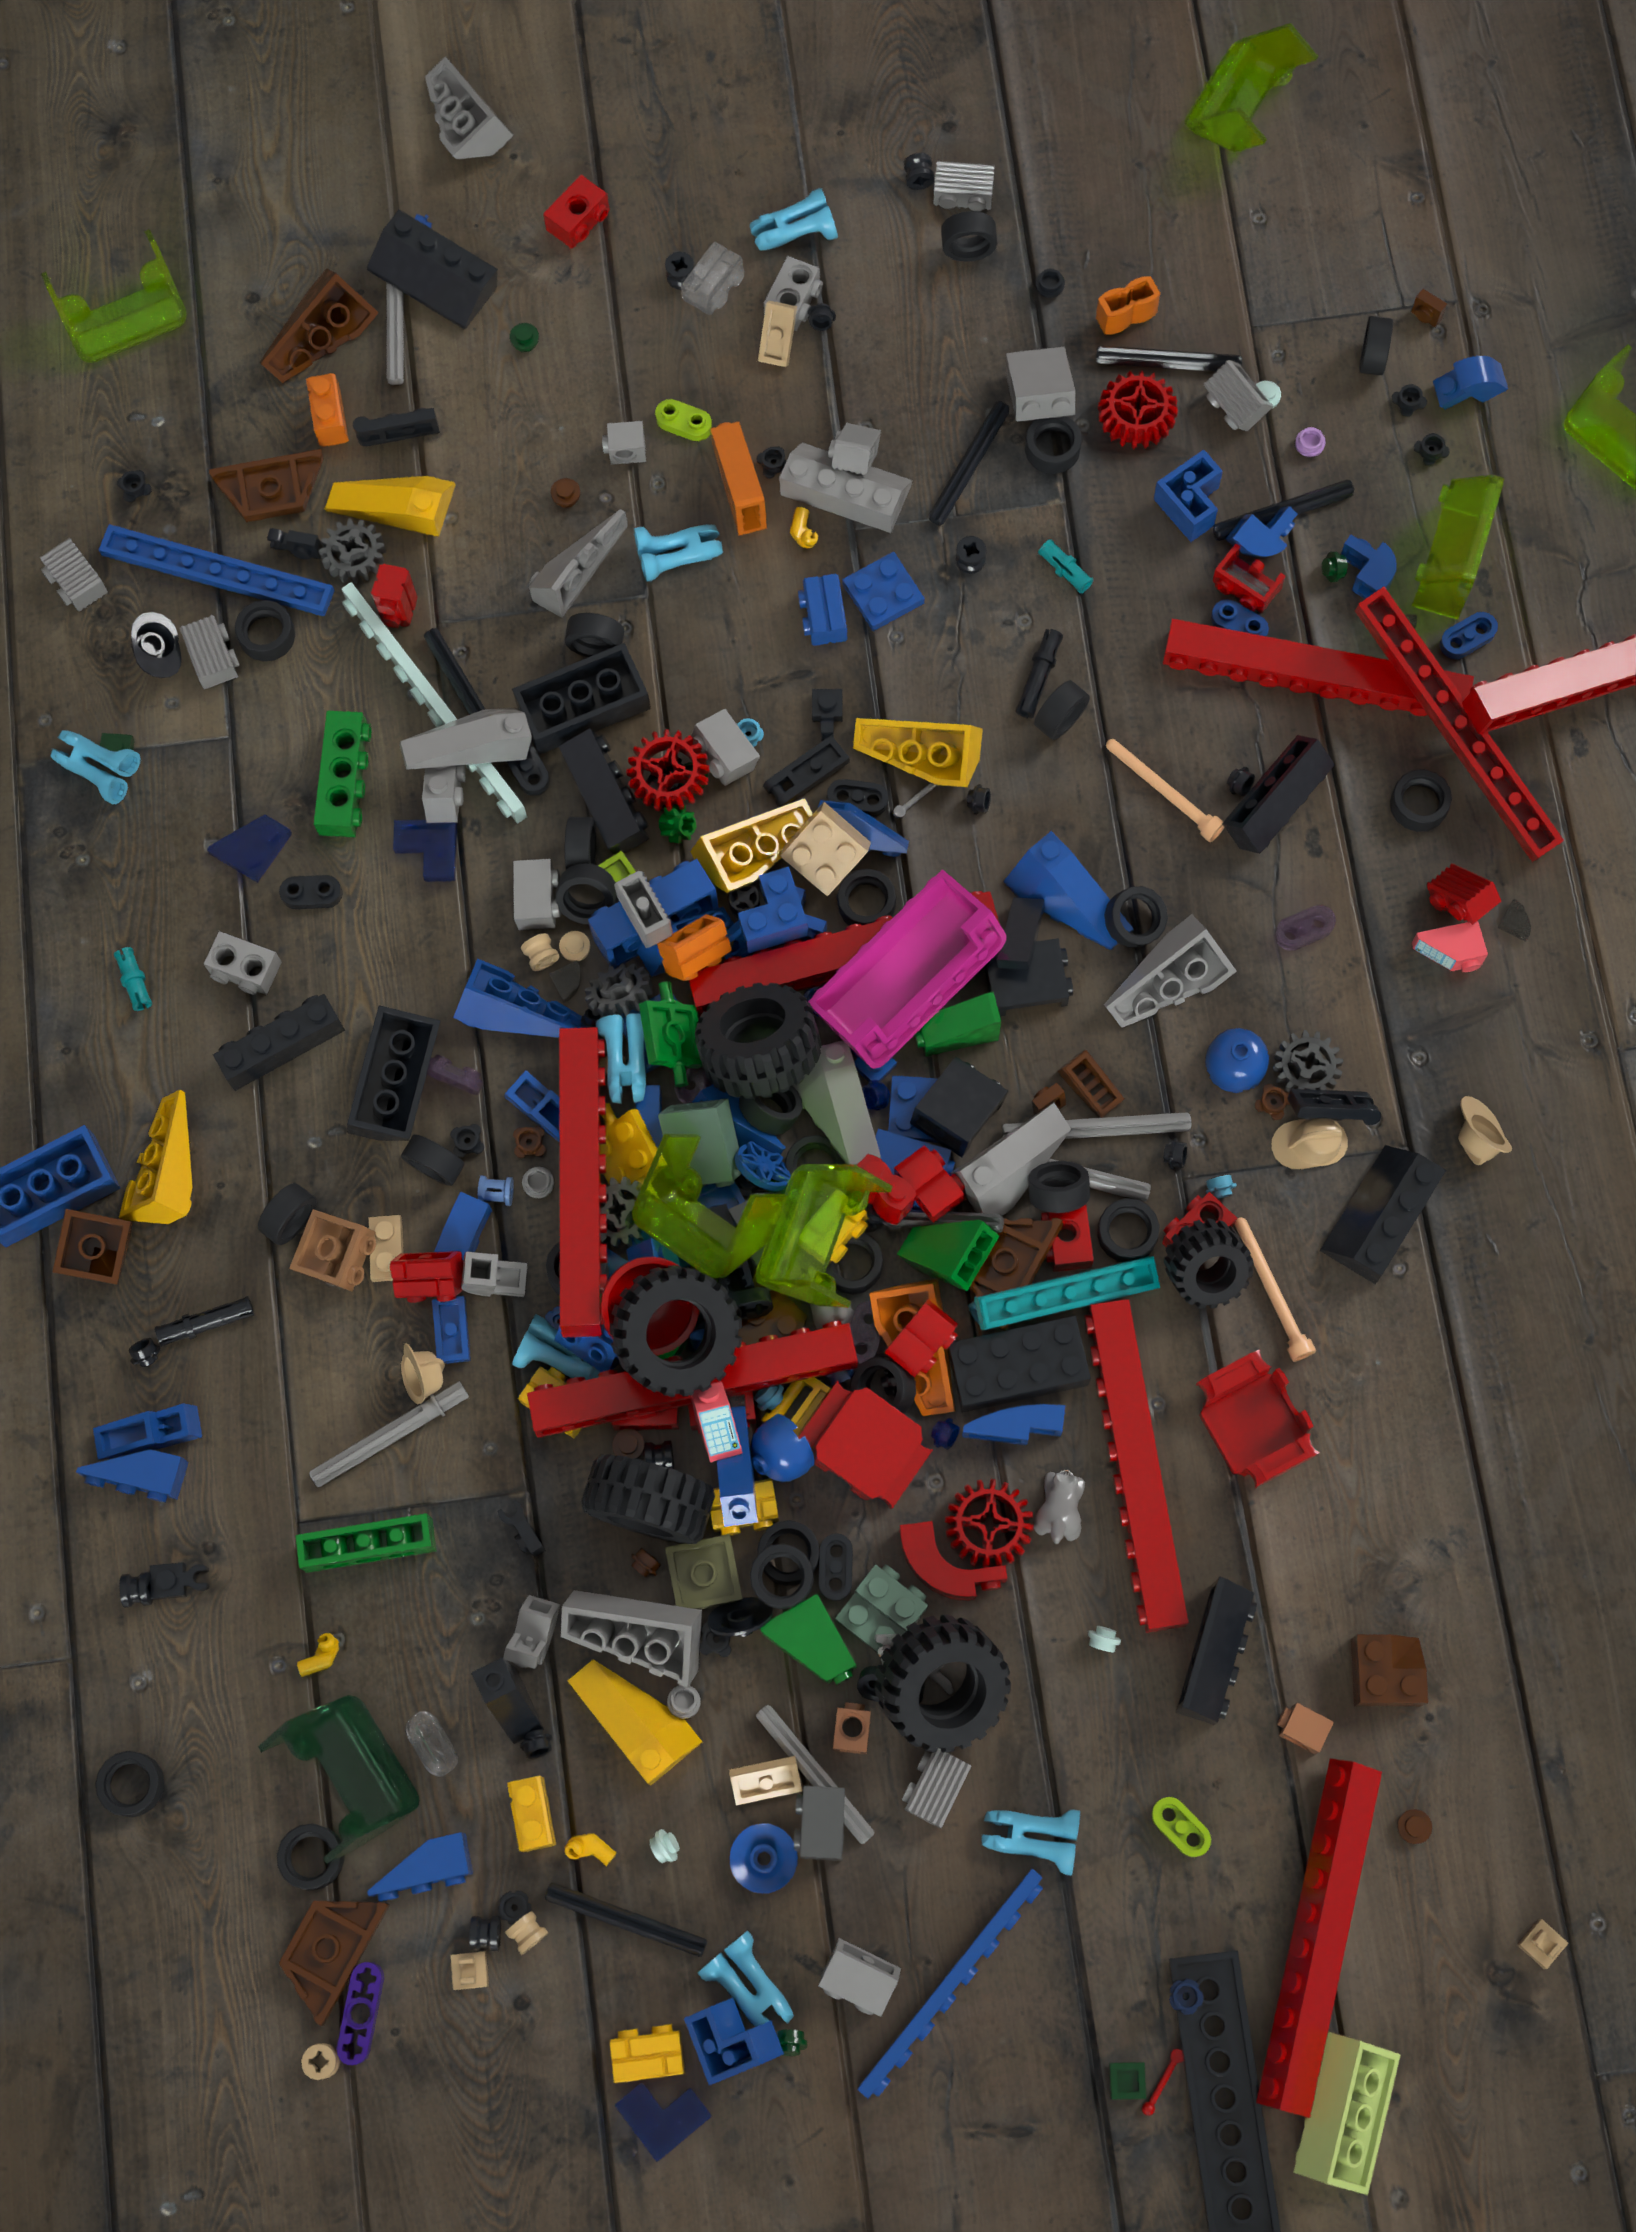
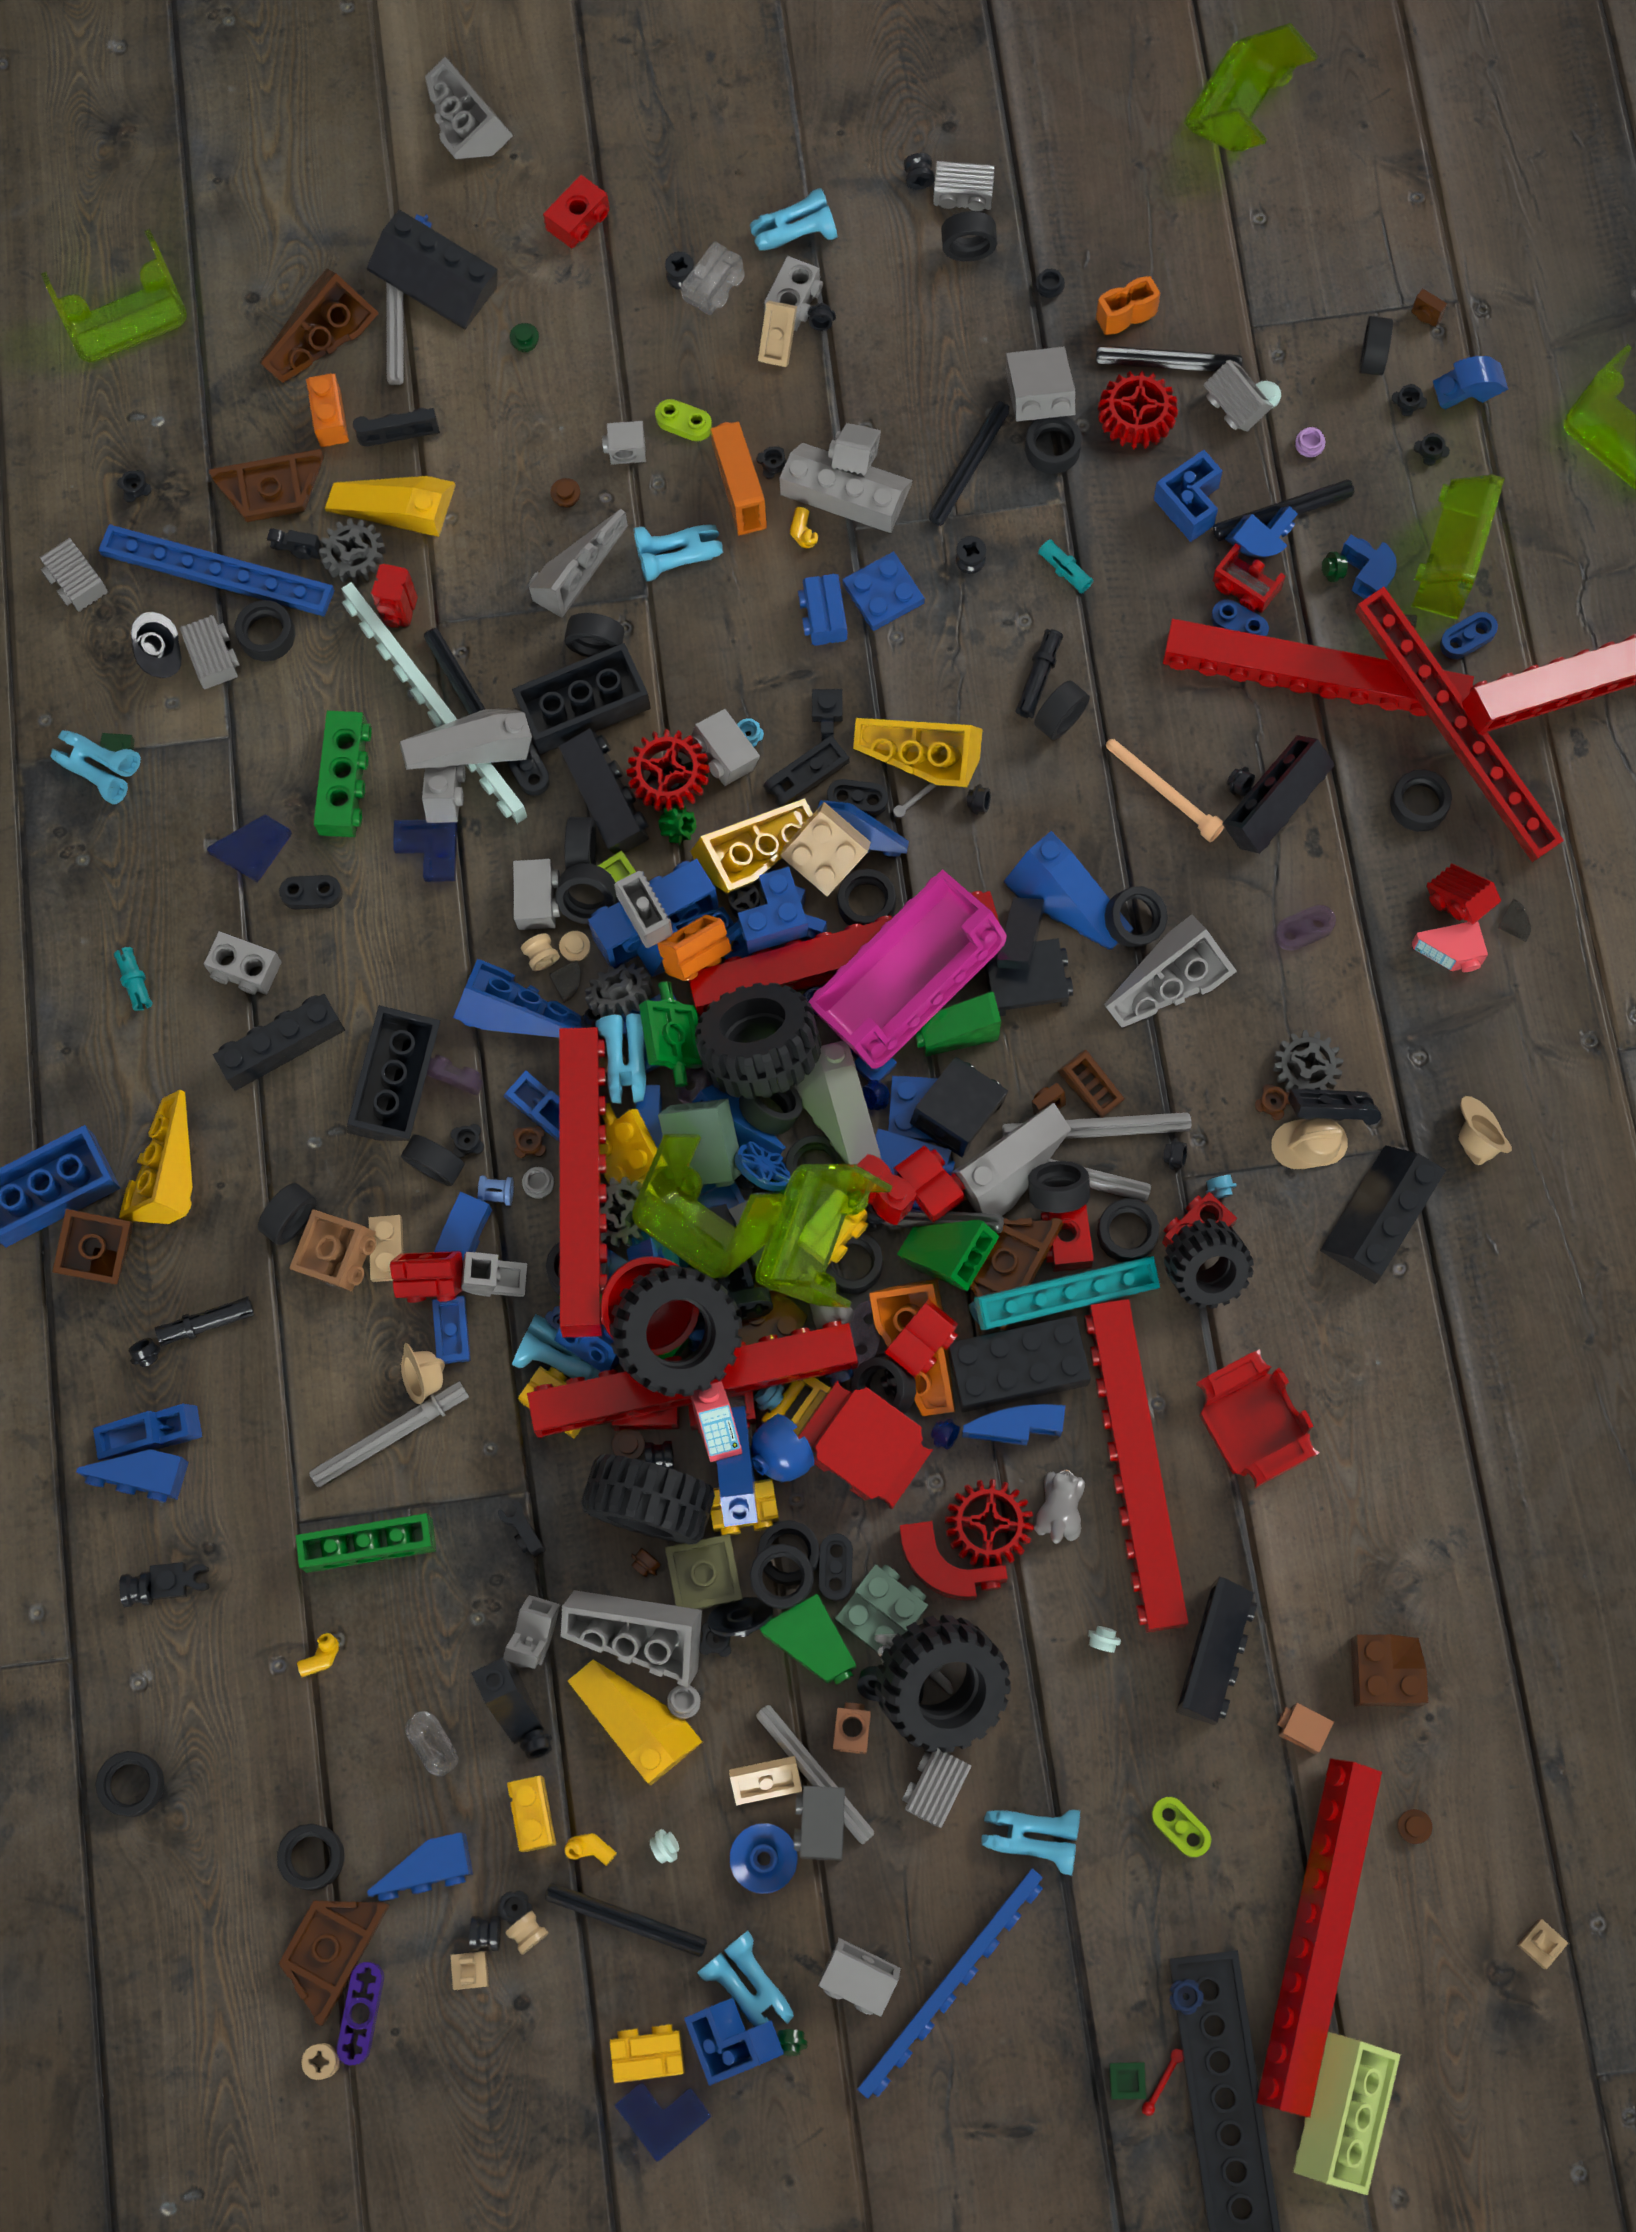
clear green windscreen [258,1695,420,1864] -> none
blue cylinder [1205,1028,1269,1093] -> none
light nougat piece [1235,1217,1316,1362] -> none

